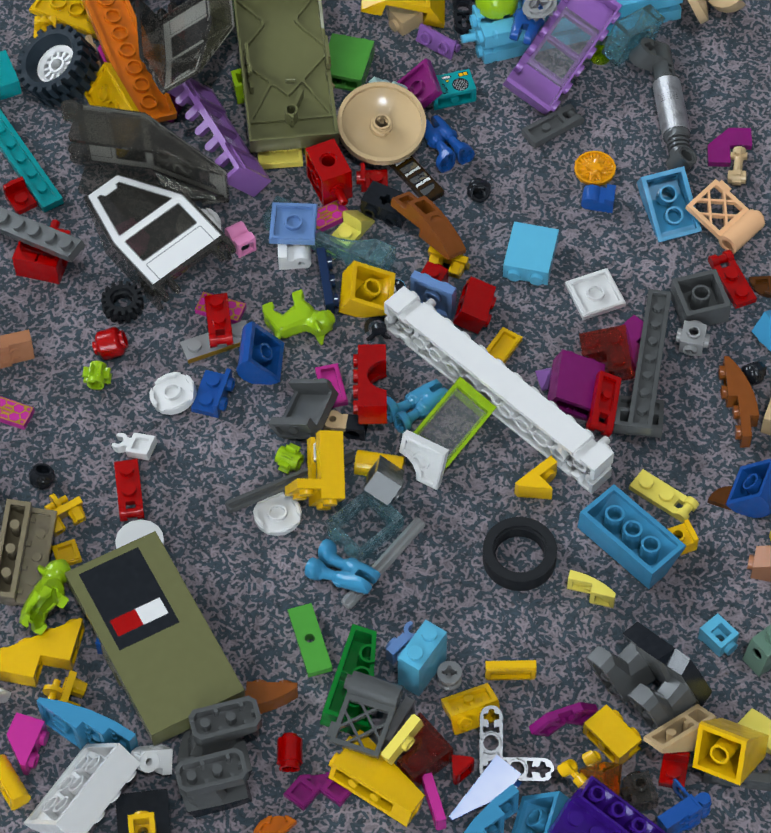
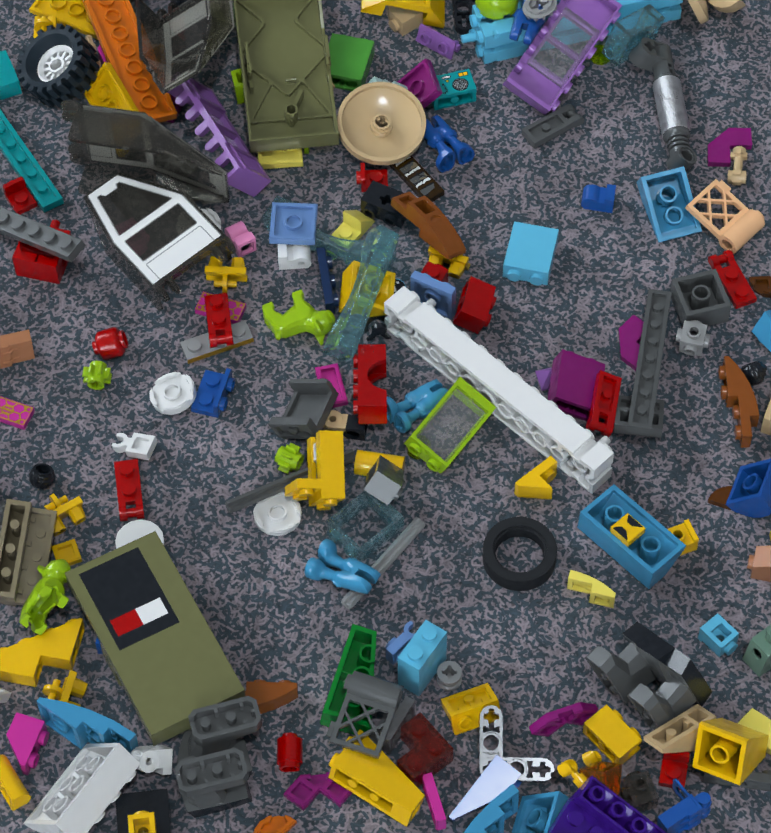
black tyre [101,281,144,324] -> none
blue brick [236,321,284,385] -> none
bright green tile [288,603,333,678] -> none
red piece [305,138,353,206] -> none
dark pink tile [316,199,348,235] -> none
light yellow plate [381,714,424,765] -> none
white tile [399,430,449,490] -> none
red slope [451,755,474,785] -> none
black piece [467,178,491,202] -> none
yellow tile [485,660,537,680] -> none
yellow tile [486,327,523,364] -> none
white tile [565,268,626,320] -> none
light orange wheel [574,151,616,186] -> none
clear red brick [579,325,636,381] -> none
light yellow plate [629,469,699,523] -> none
none -> yellow hips [205,256,248,294]
none -> clear light blue arch [322,224,400,362]
none -> yellow tile [610,513,646,547]

